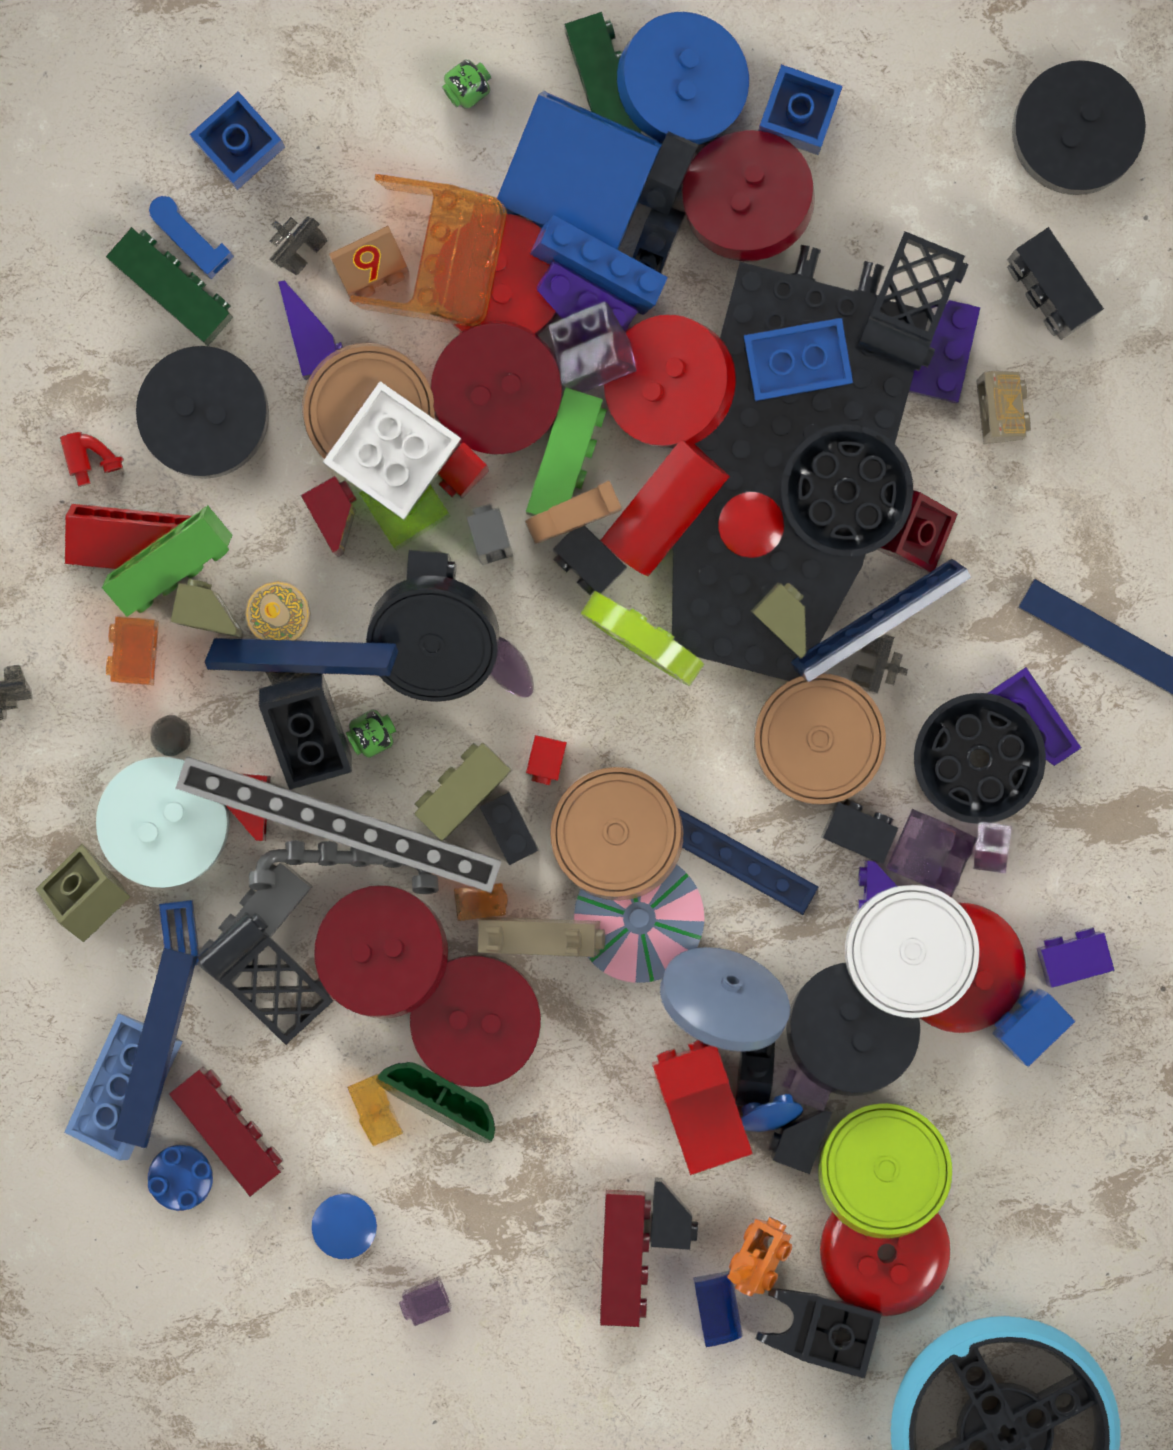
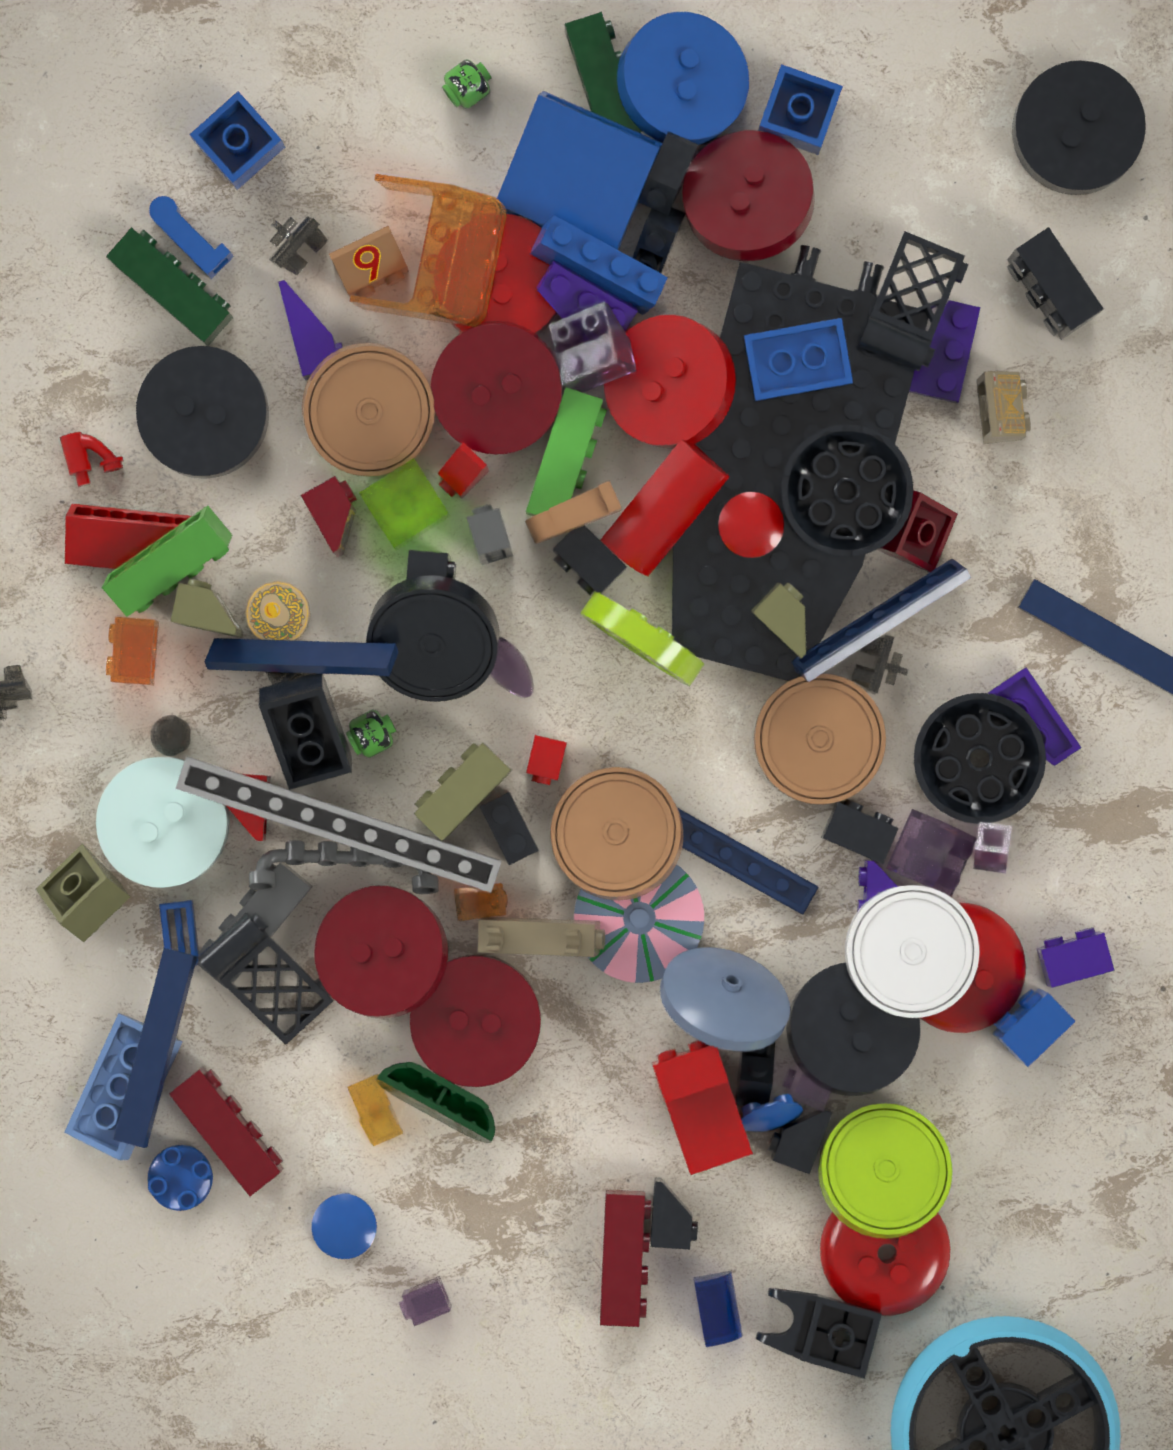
white plate [323,381,461,520] -> none
orange brick [727,1217,792,1297] -> none

